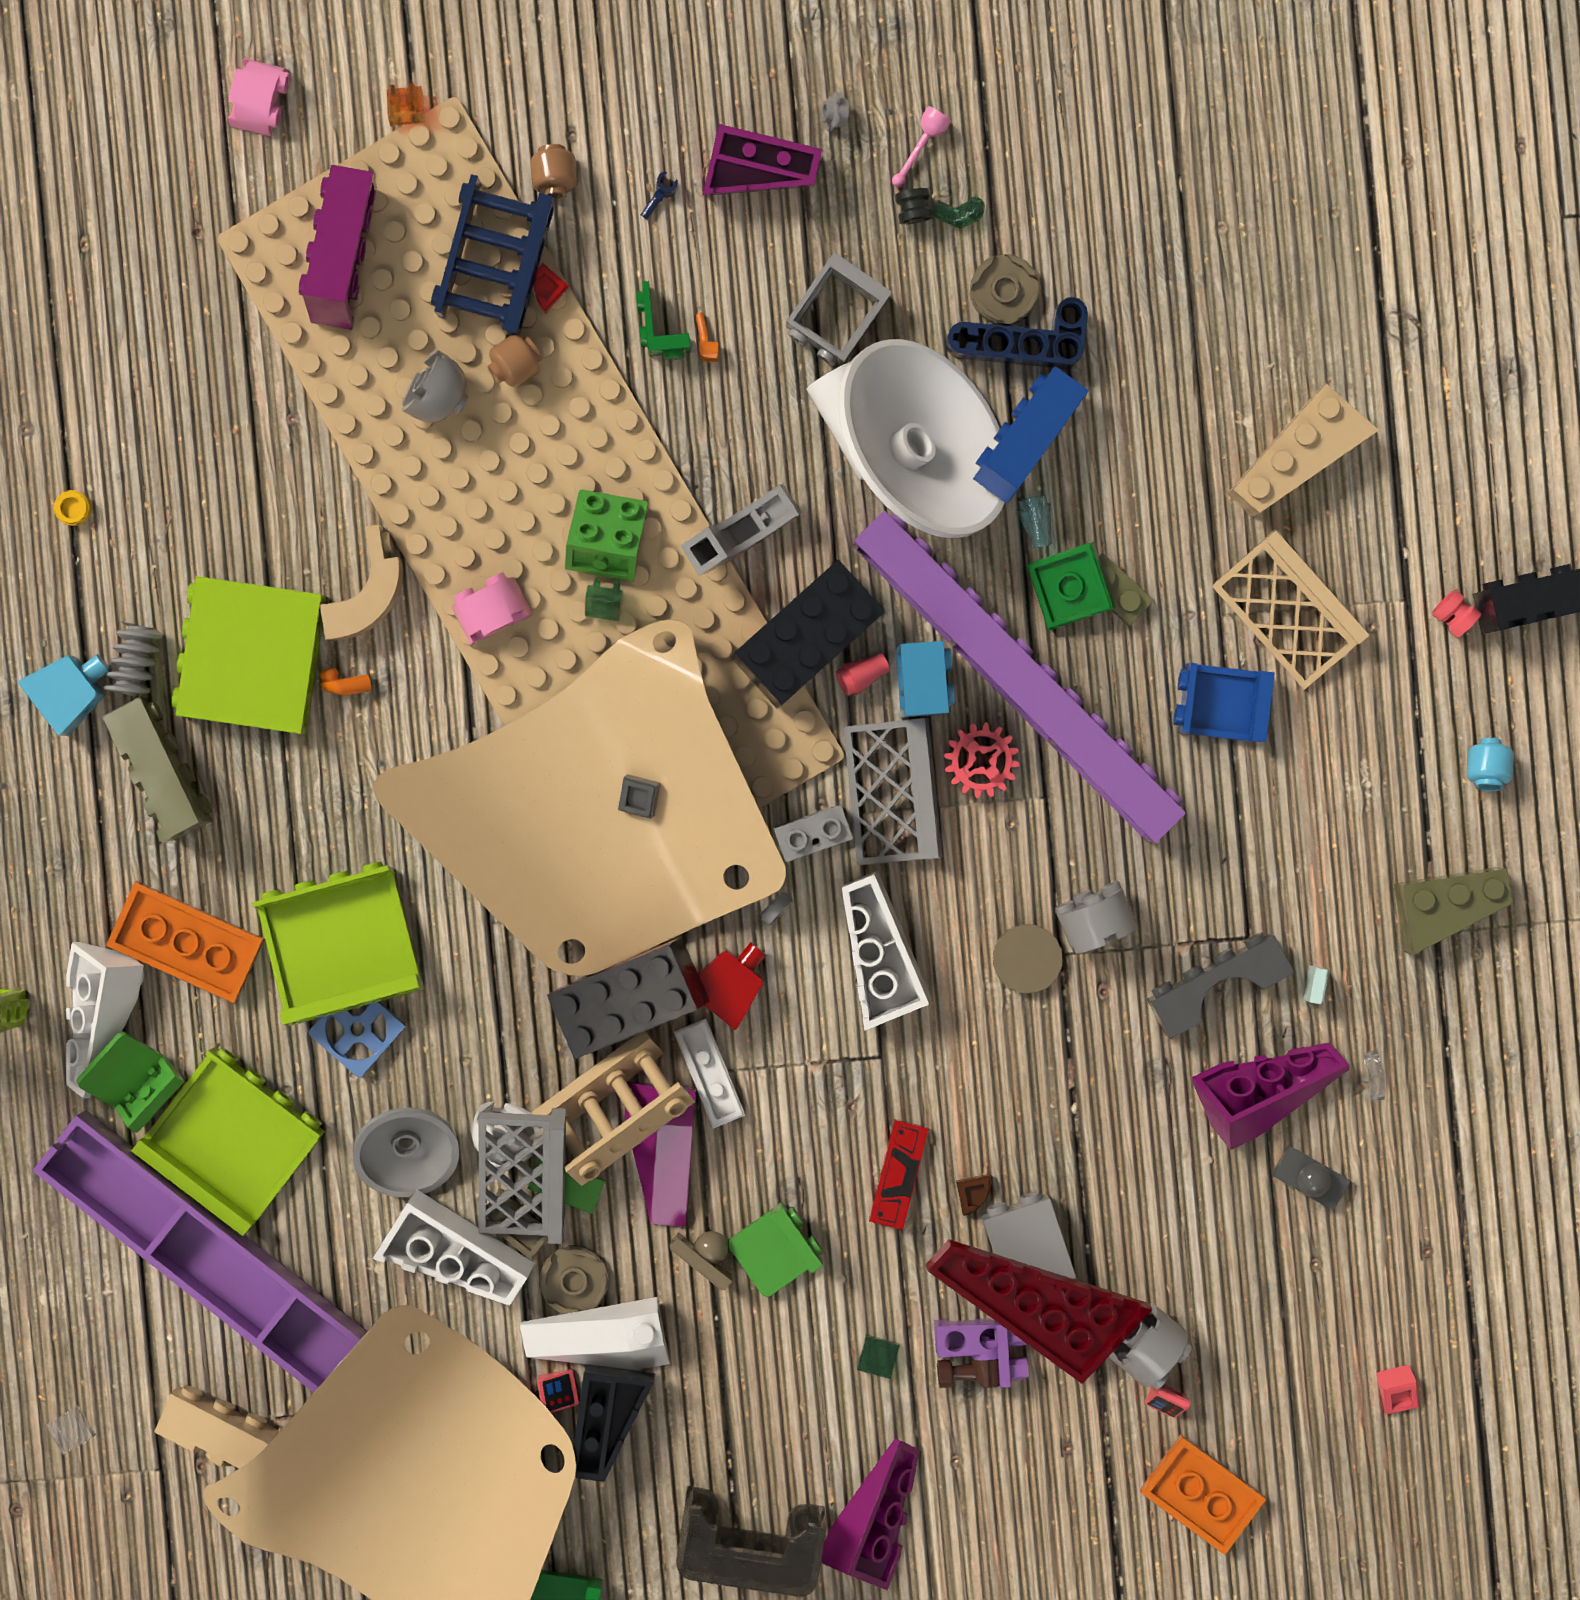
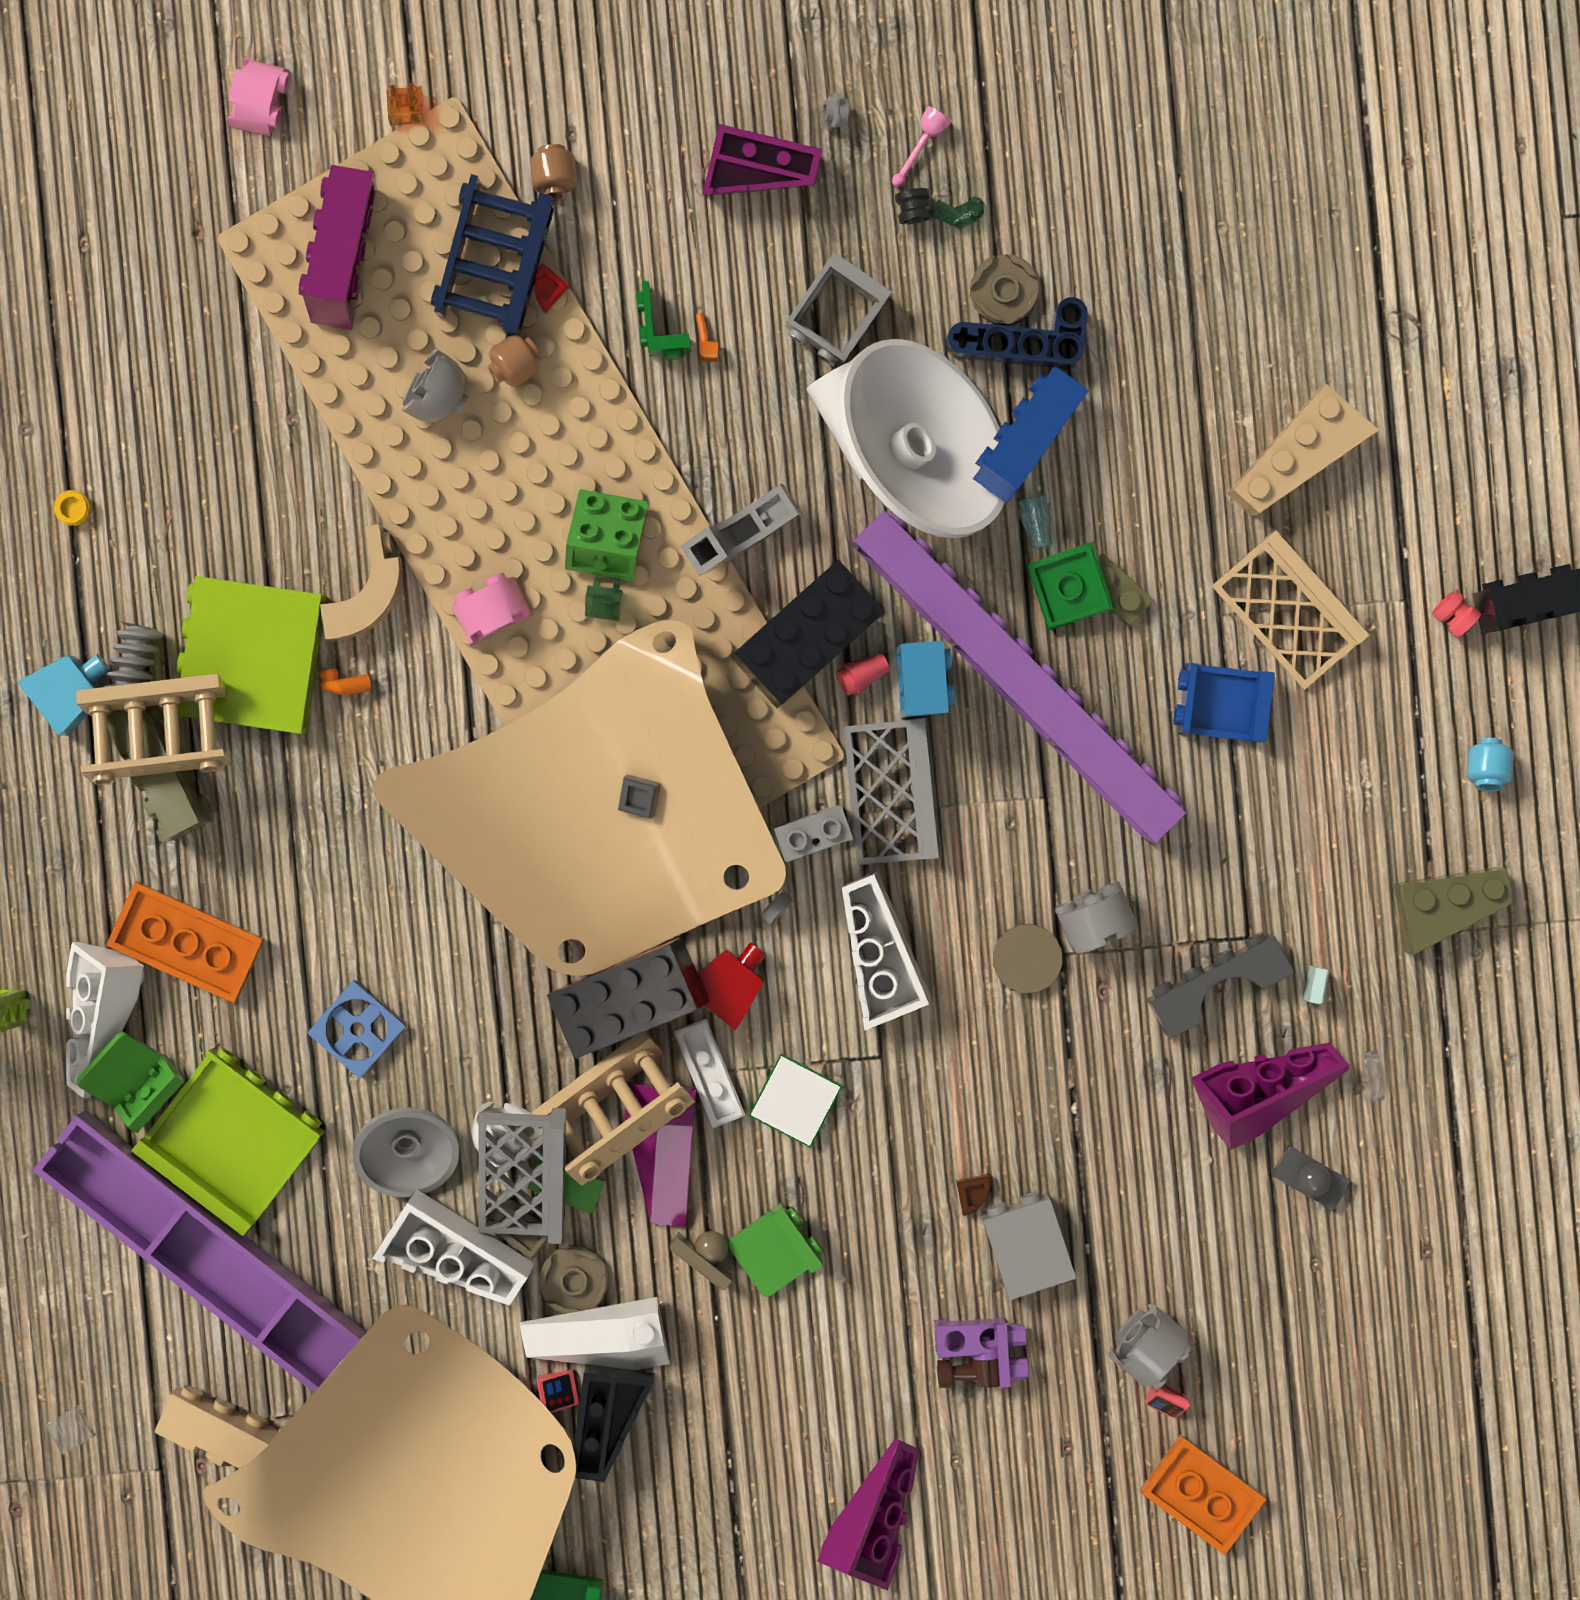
lime panel [252,862,424,1026] -> none
dark blue hand [640,171,678,220] -> none
clear smoke windscreen [676,1486,826,1597] -> none
clear green tile [857,1334,900,1379] -> none
red tile [869,1119,929,1230] -> none
dark red wing [925,1239,1152,1384] -> none
coral gear [943,722,1020,798] -> none
coral slope [1376,1365,1419,1415] -> none
none -> tan fence [76,674,232,785]
none -> white tile [748,1053,843,1148]

